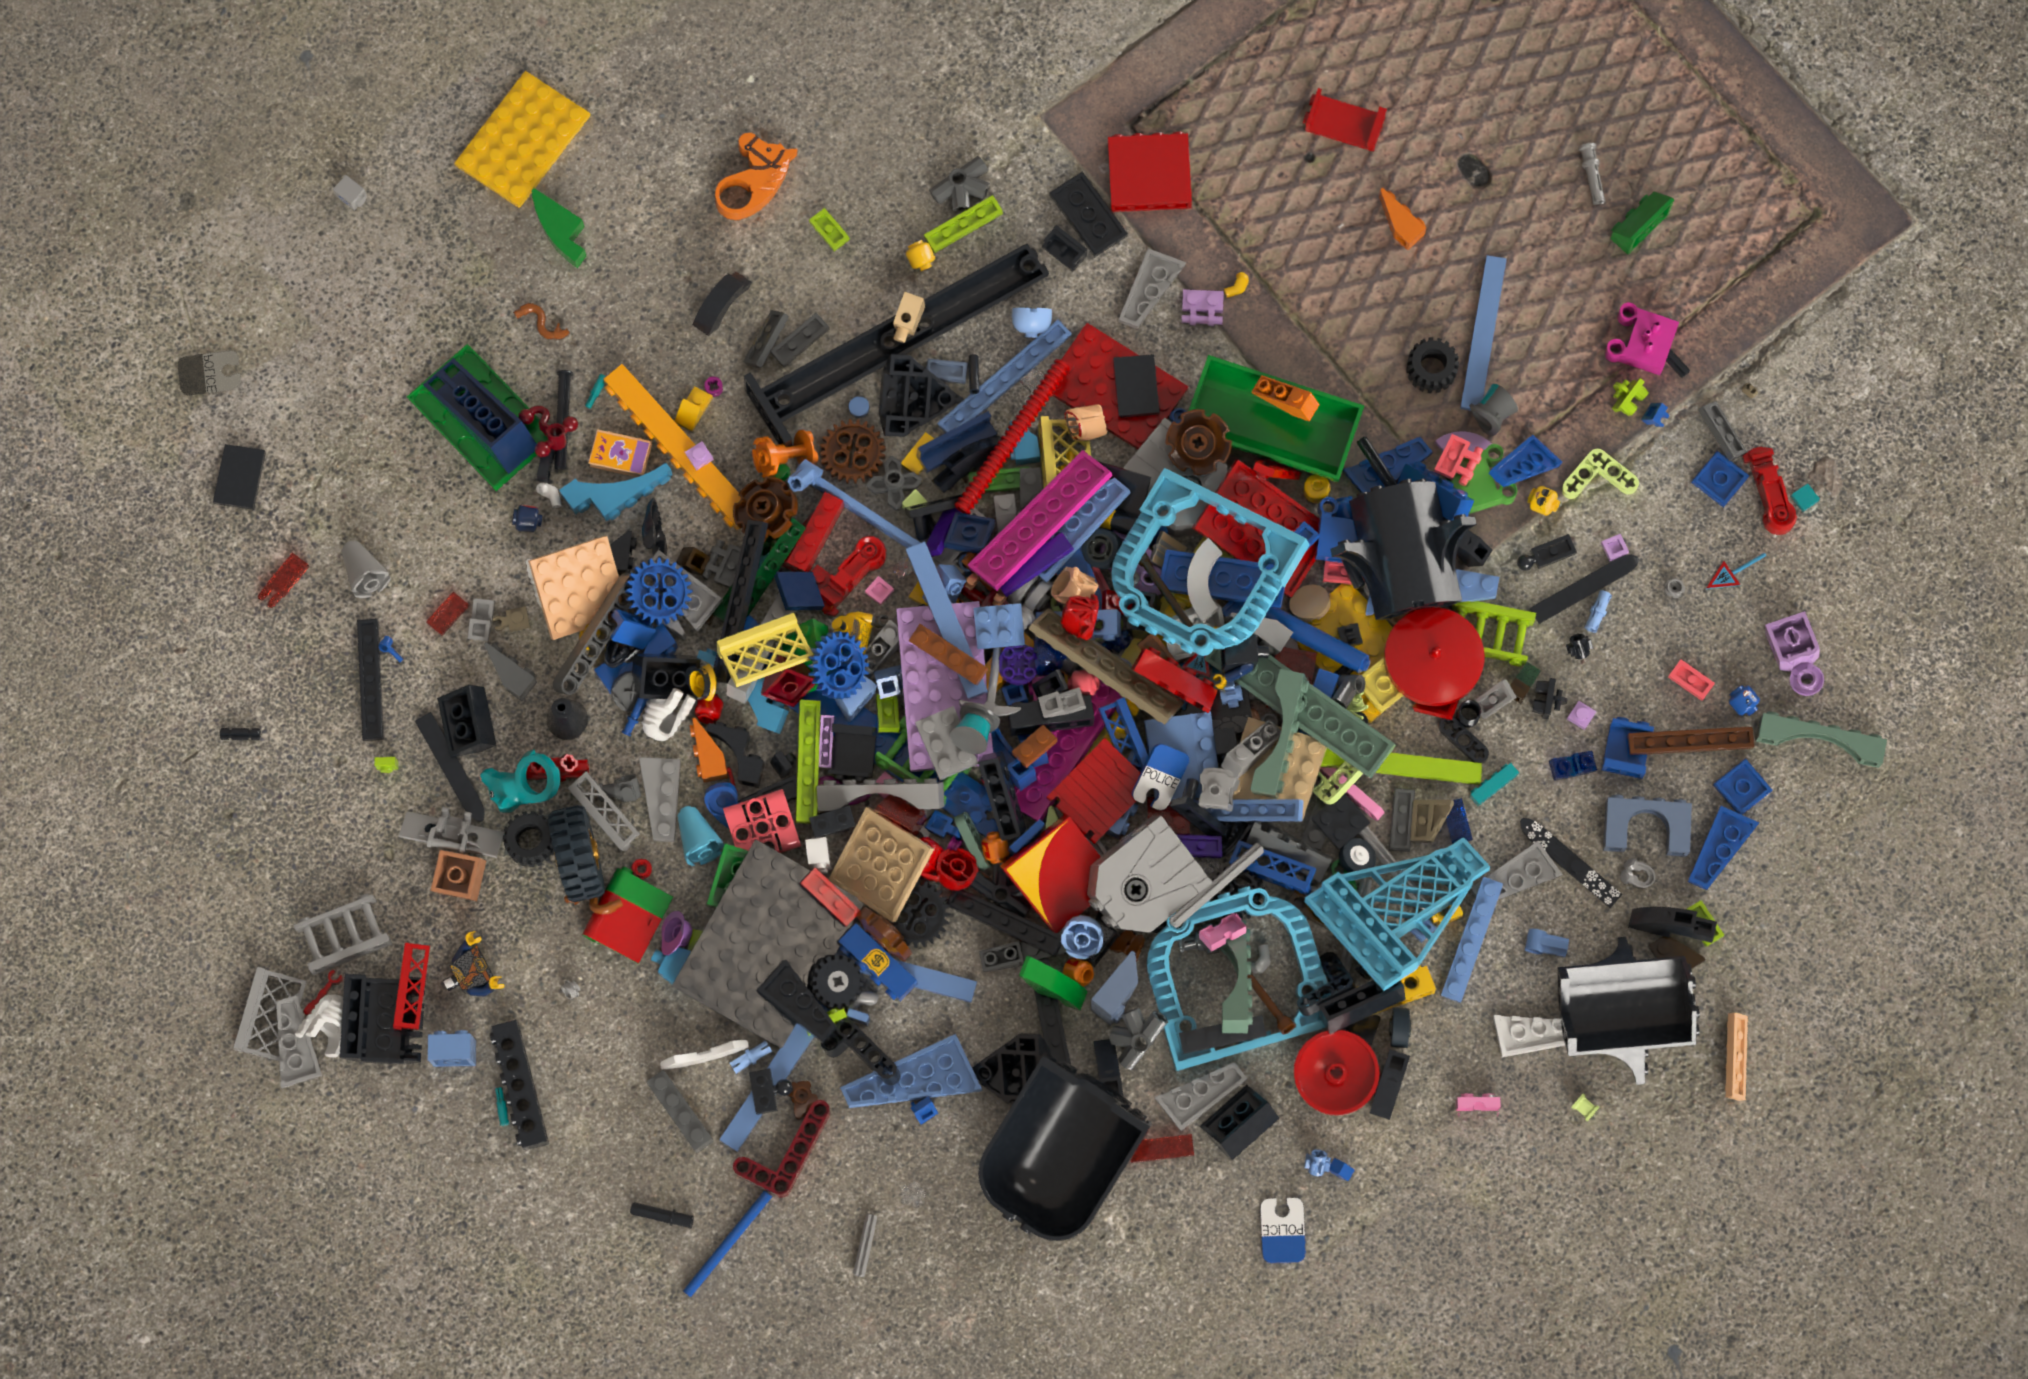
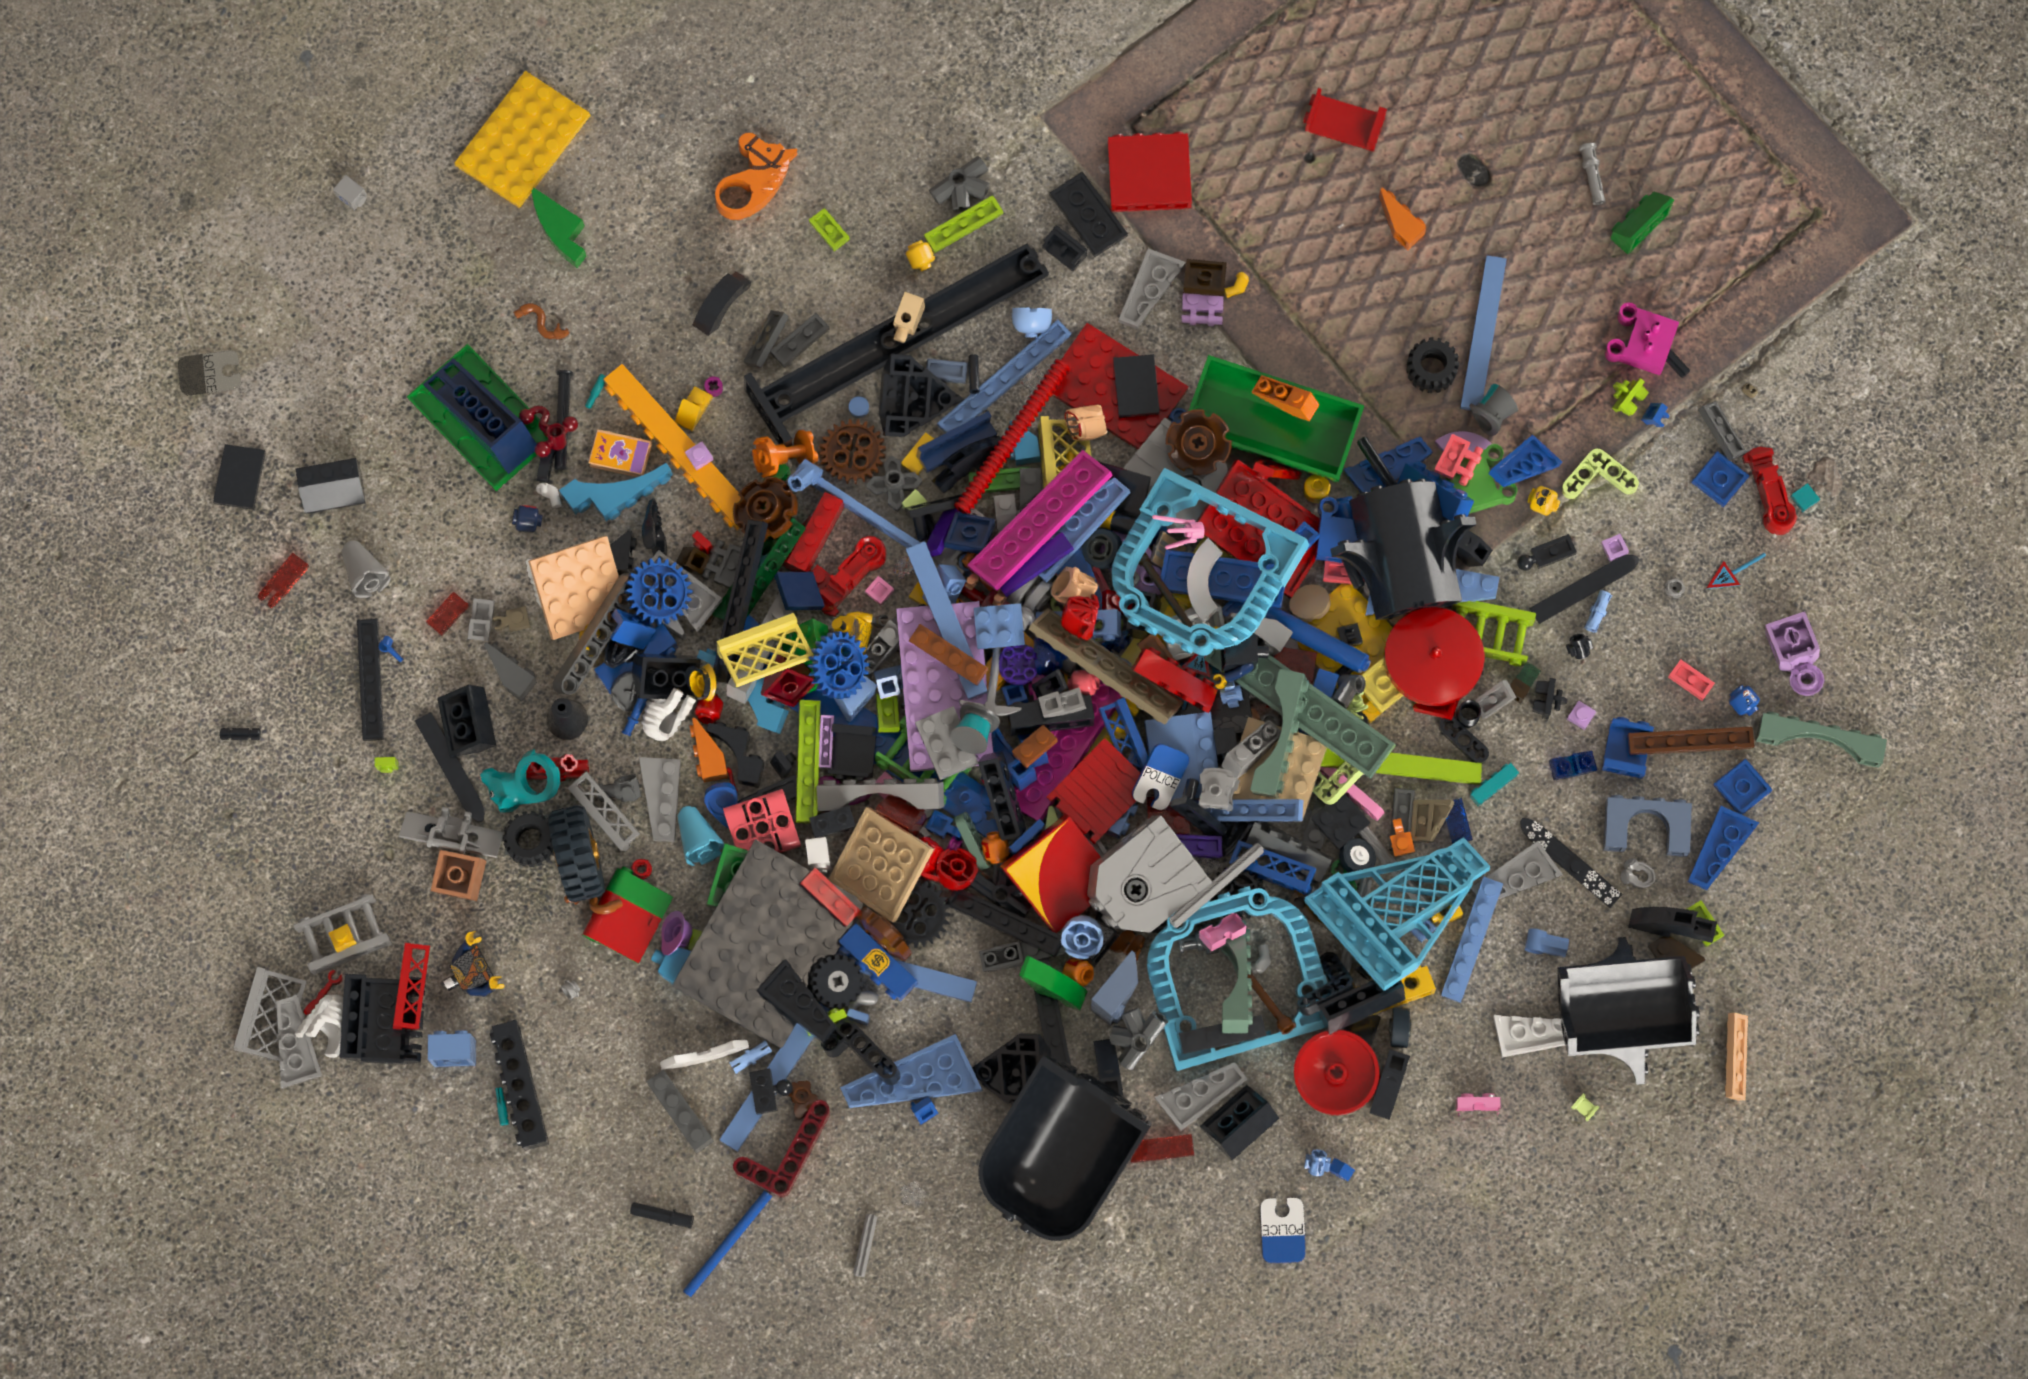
none -> slope [295,458,366,514]
none -> yellow plate [328,924,357,953]
none -> red plate [692,530,713,555]
none -> bright pink plant [1152,515,1204,549]
none -> dark brown plate [1183,259,1227,297]
none -> orange plate [1390,818,1415,857]

